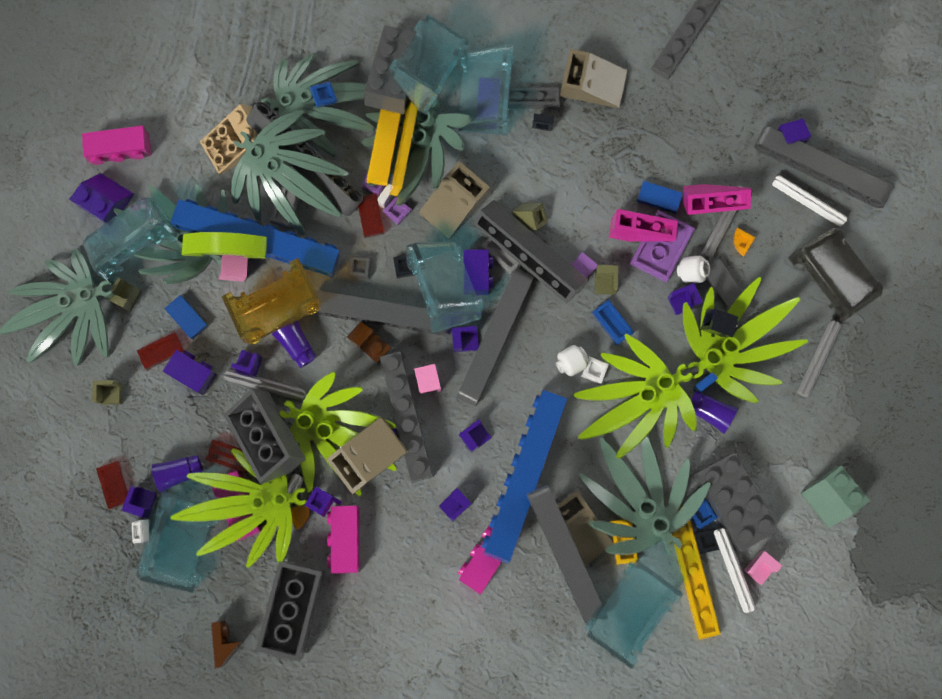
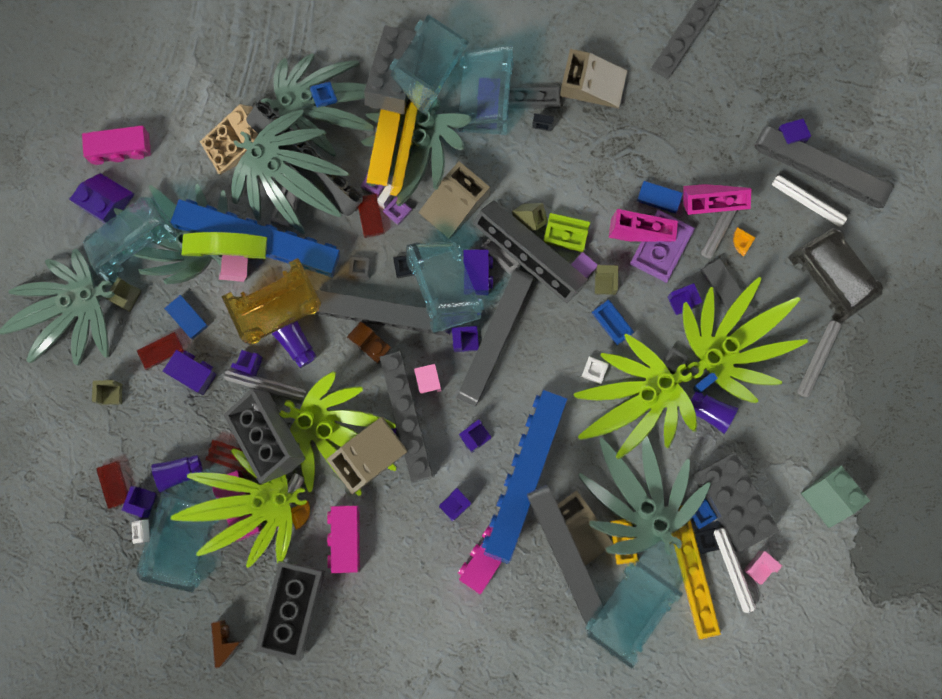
dark purple panel [305,486,343,517] -> none
white head [556,345,589,376] -> none
white head [677,256,710,284] -> none
black brick [701,309,739,337] -> none
none -> lime plate [543,213,590,252]
none -> dark grey tile [662,347,690,374]

